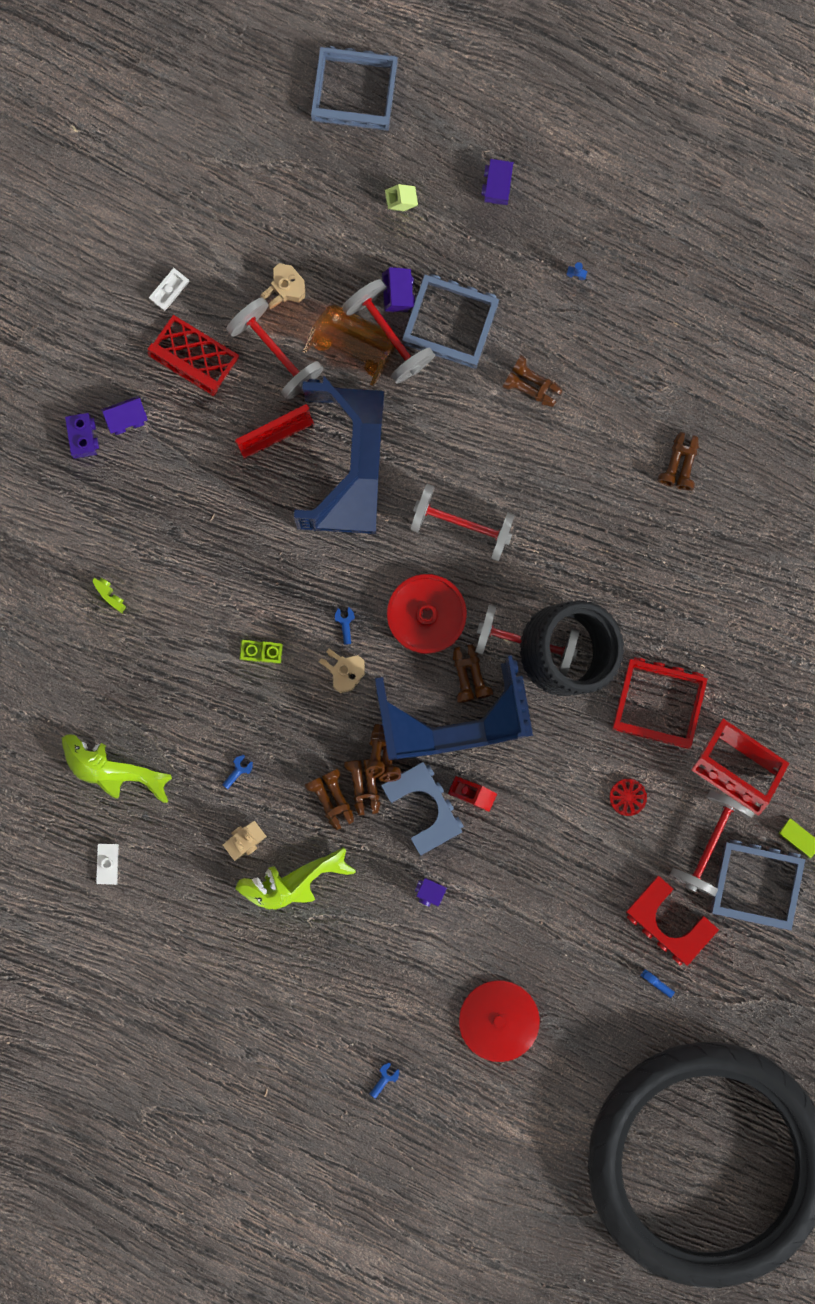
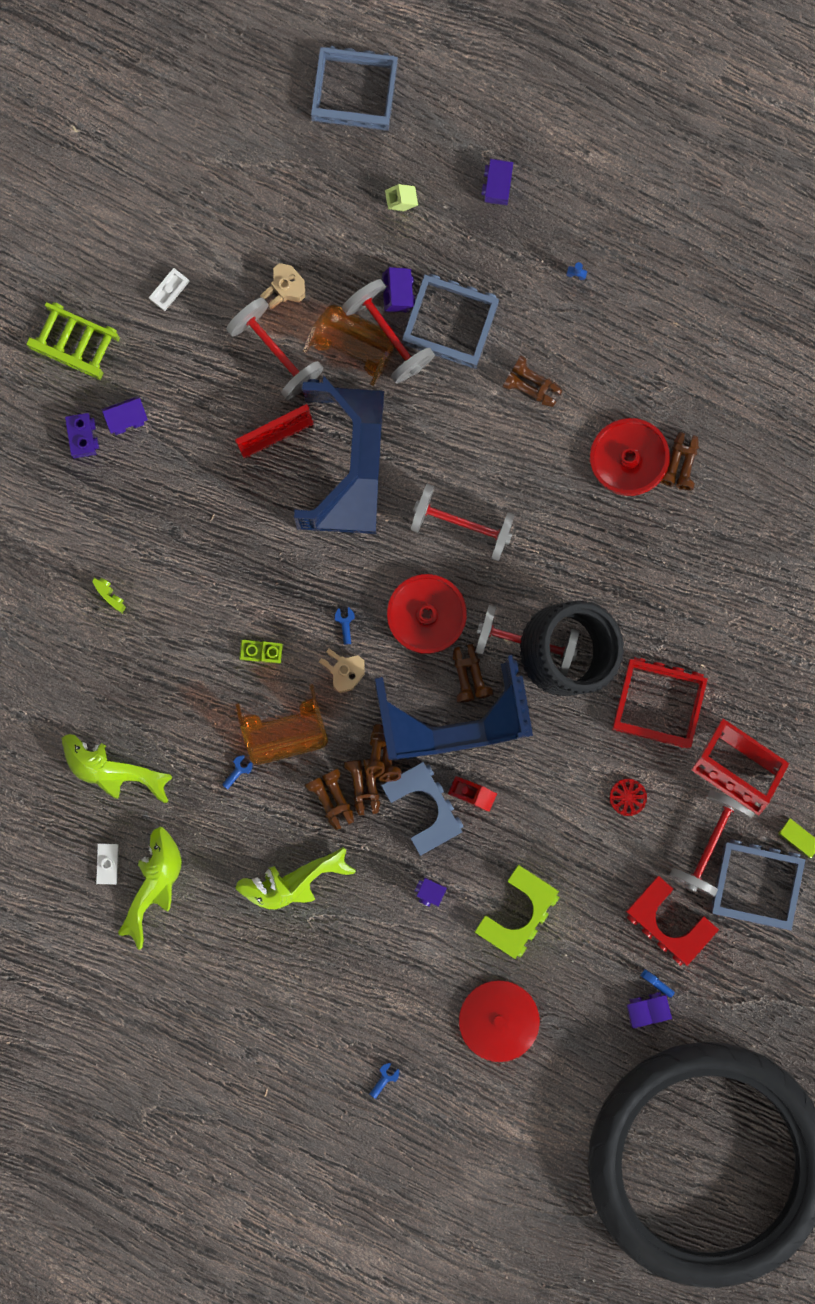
red fence [148,315,240,397] -> none
tan hinge [223,821,267,861] -> none
none -> lime fence [26,302,120,380]
none -> lime piece [118,827,181,950]
none -> clear orange windscreen [235,684,328,765]
none -> lime arch [474,865,560,959]
none -> red dish [590,418,670,496]
none -> dark purple brick [626,992,672,1028]

